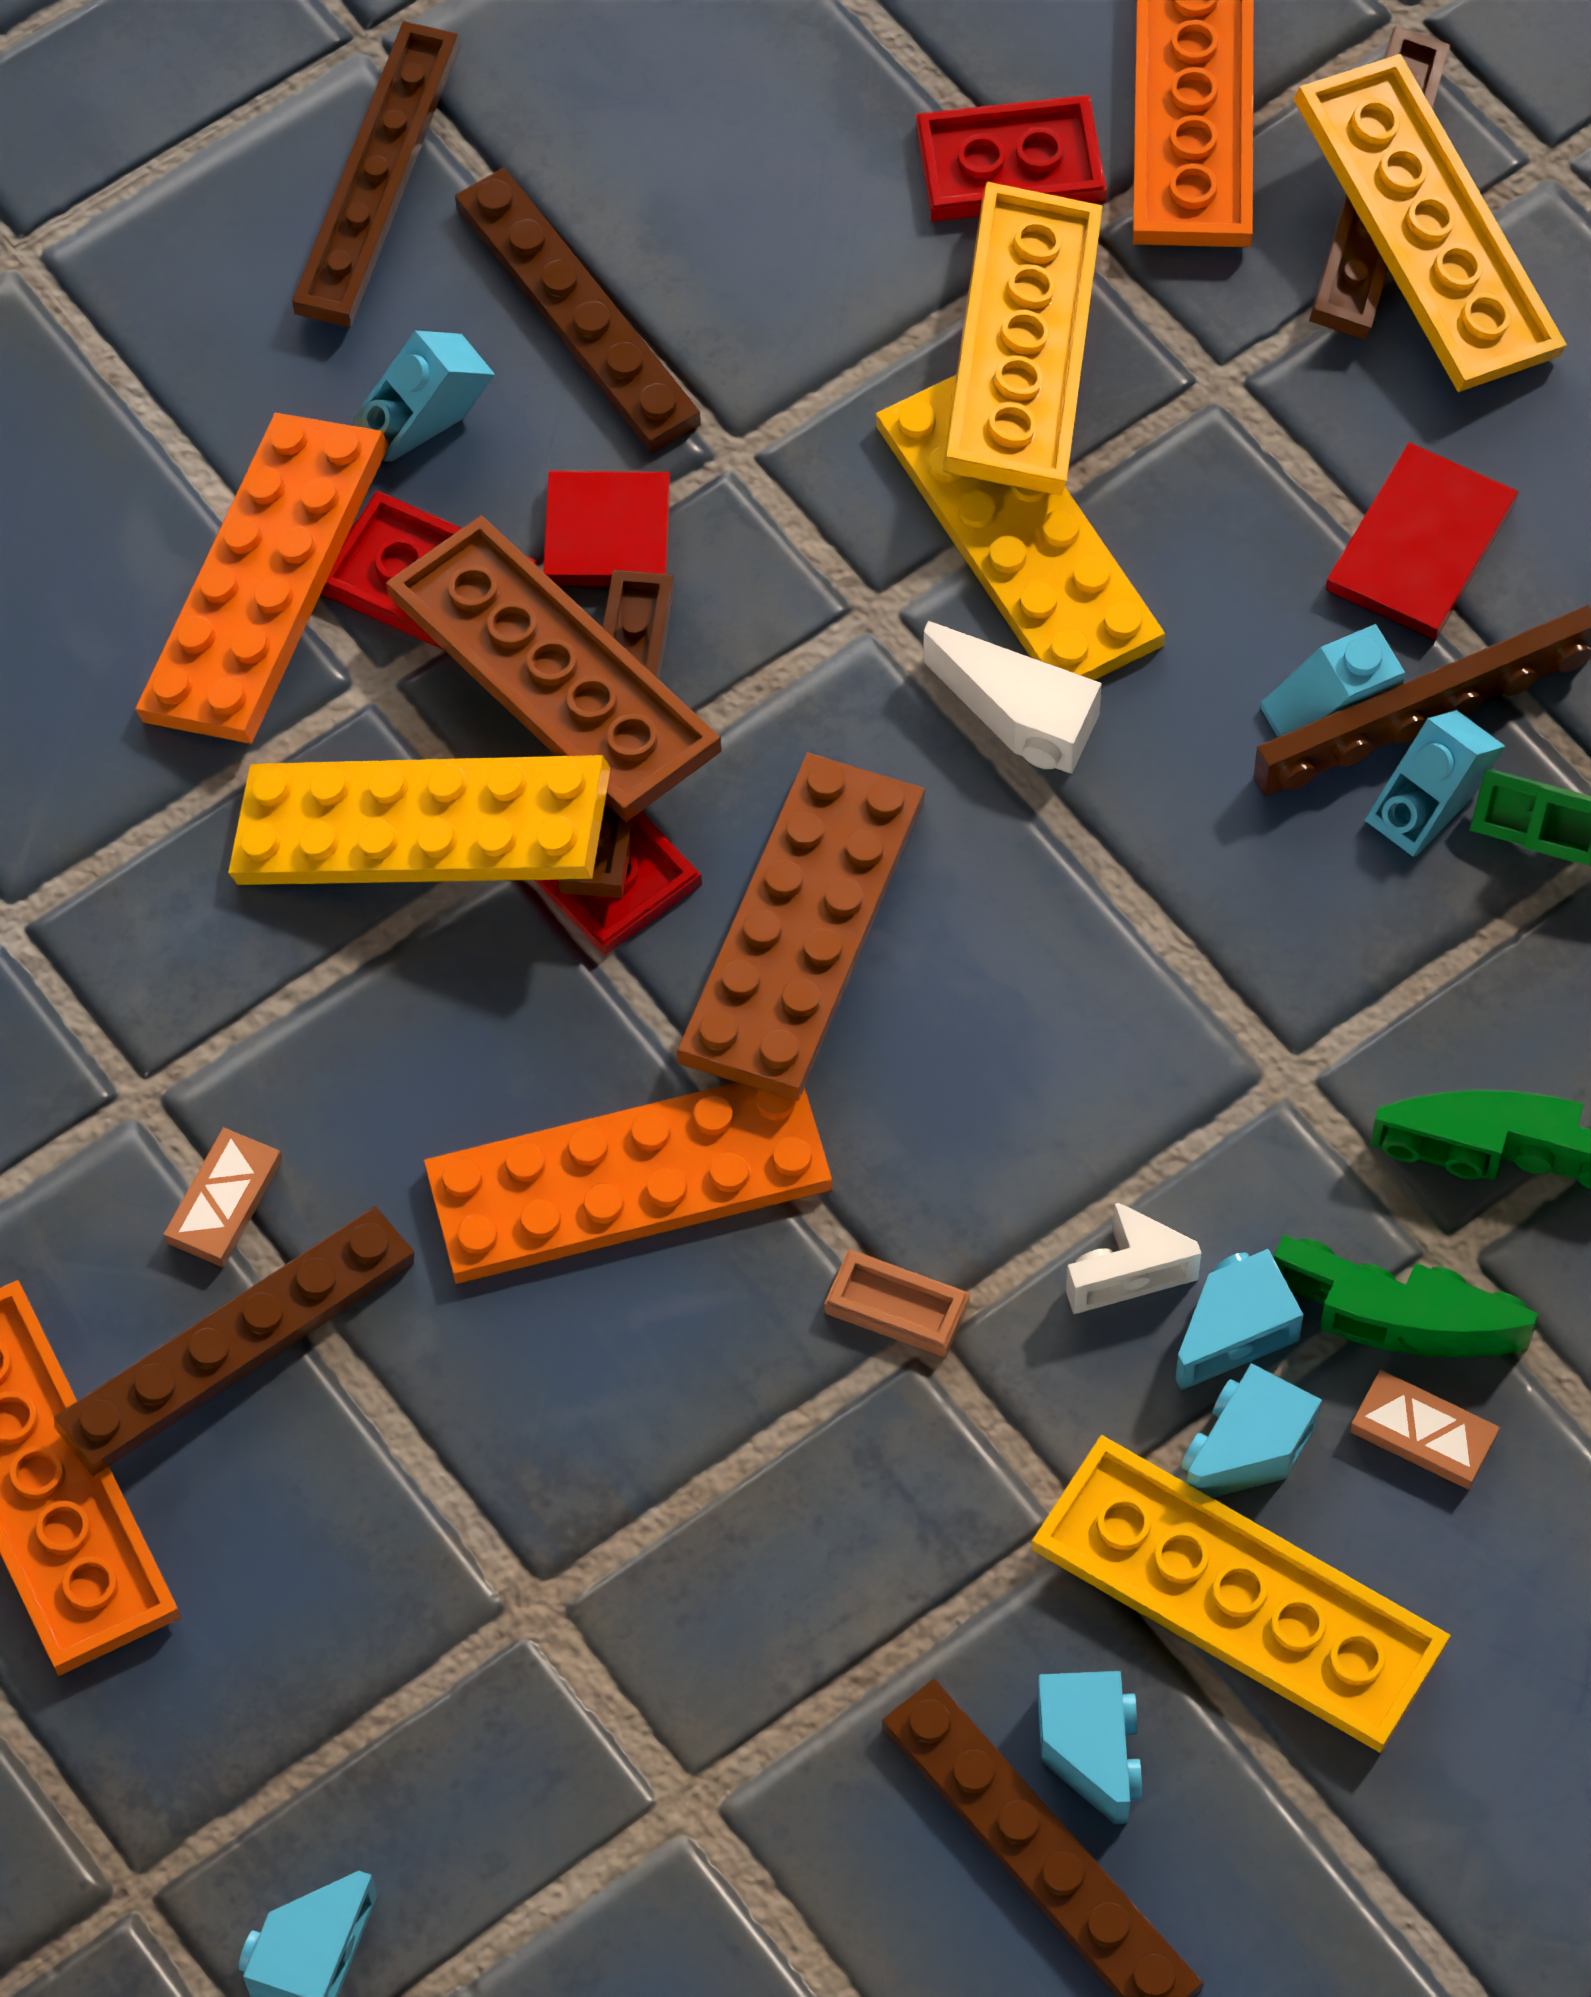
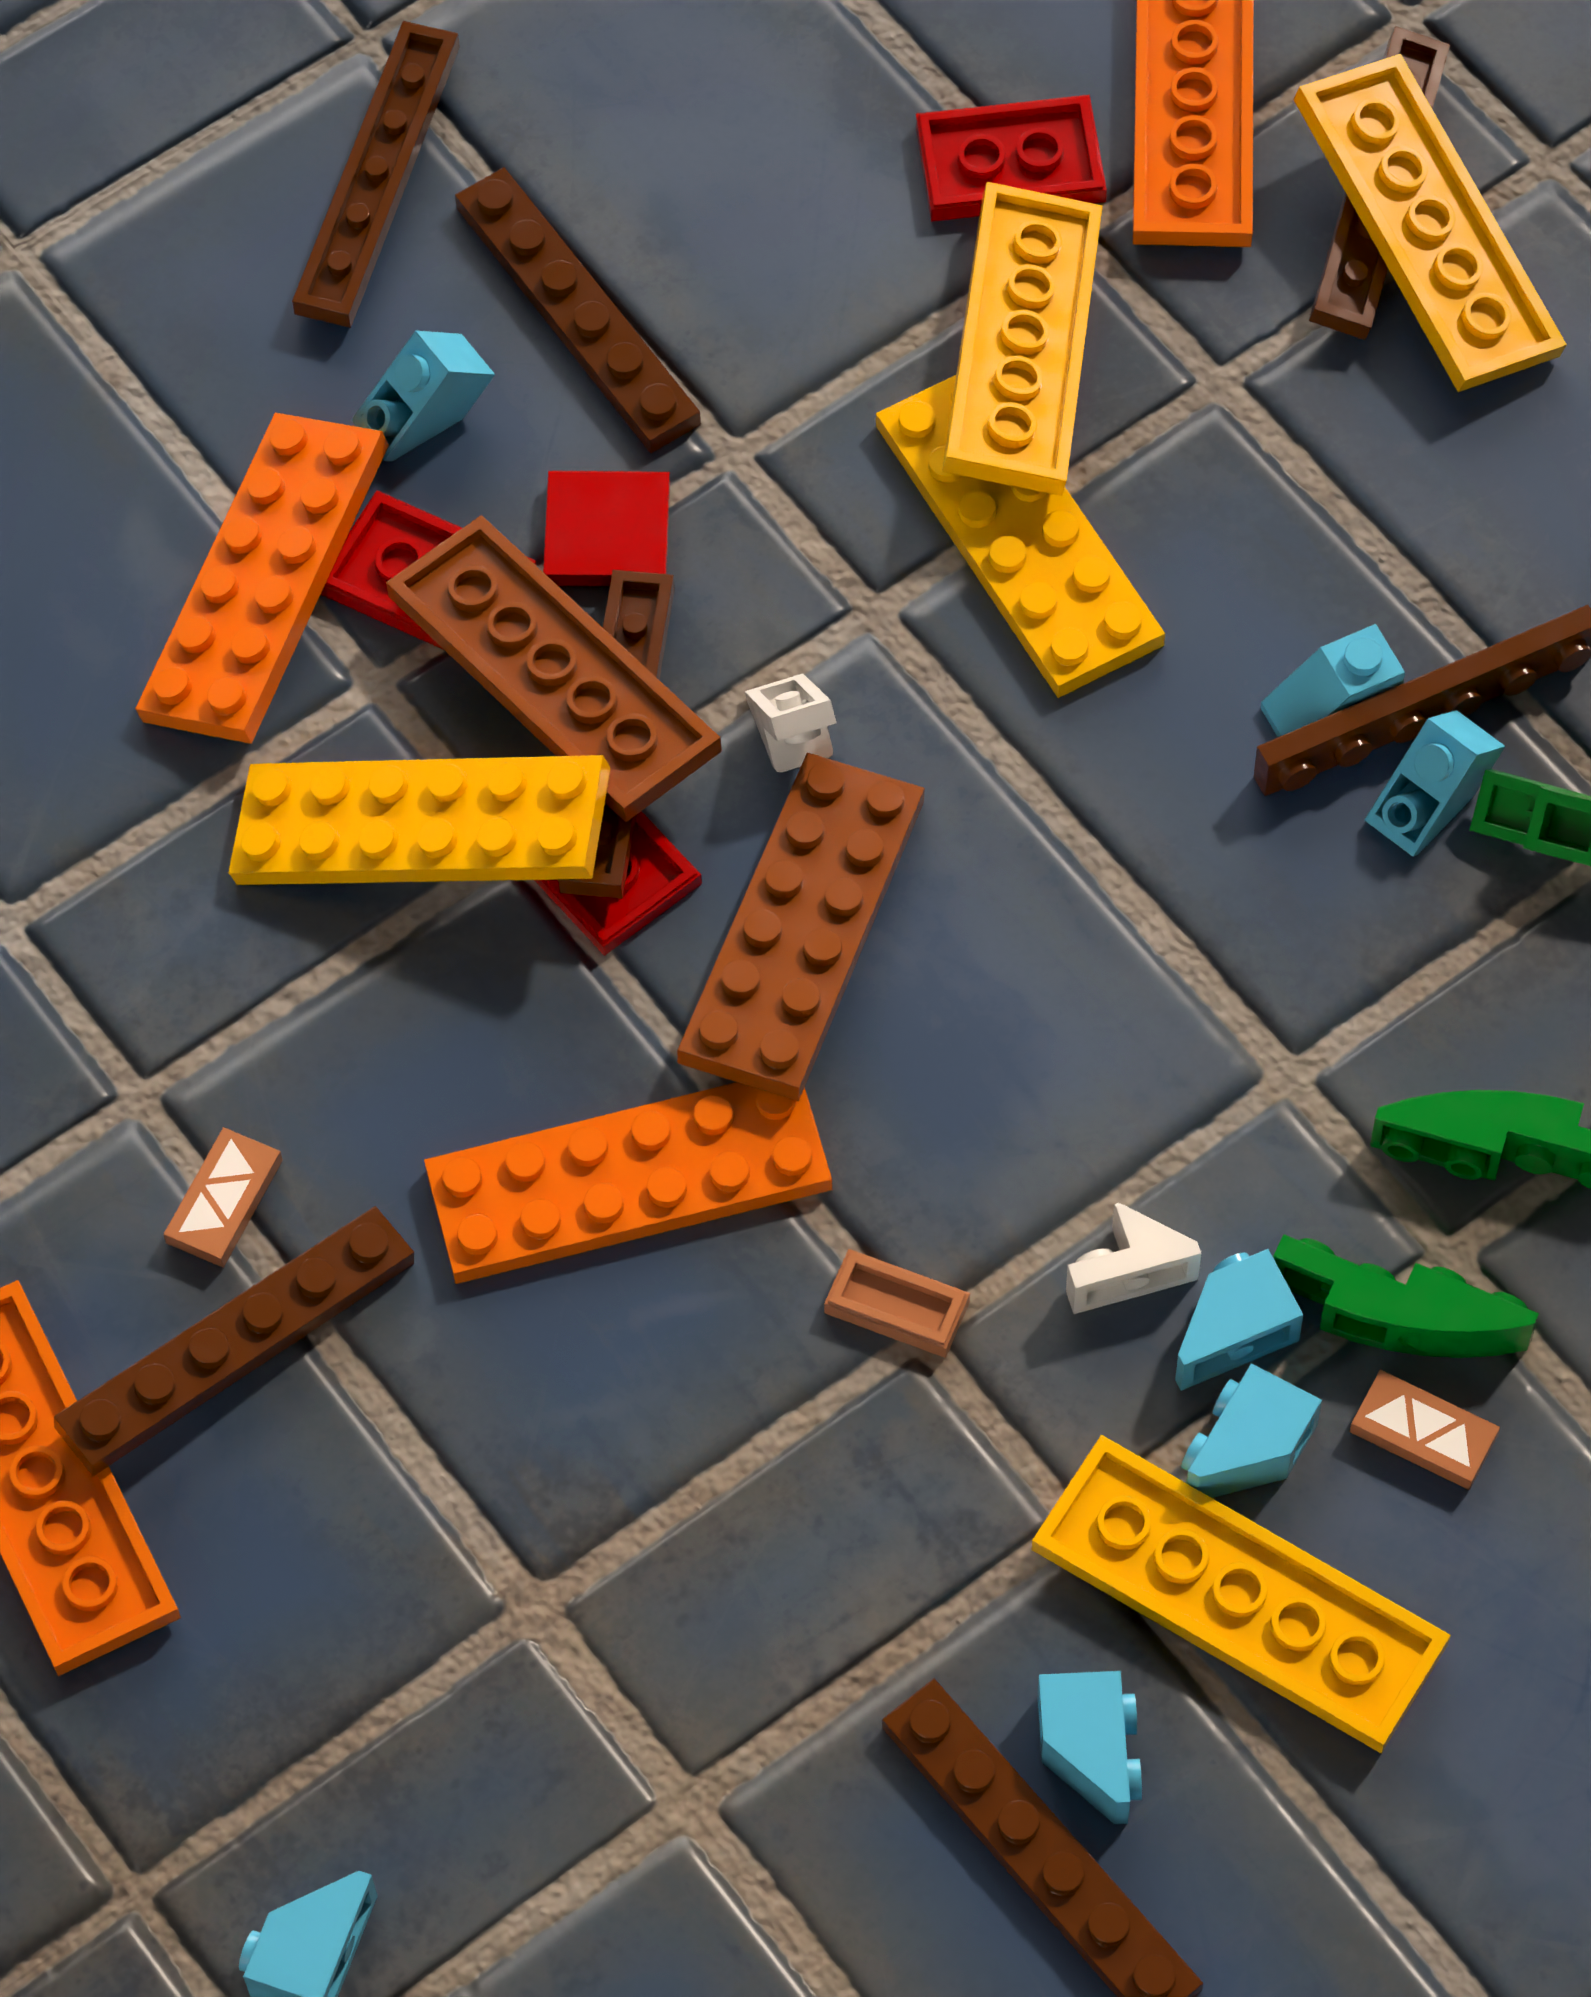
white slope [923,621,1102,774] -> none
red tile [1326,442,1519,640] -> none
none -> white slope [745,674,836,772]

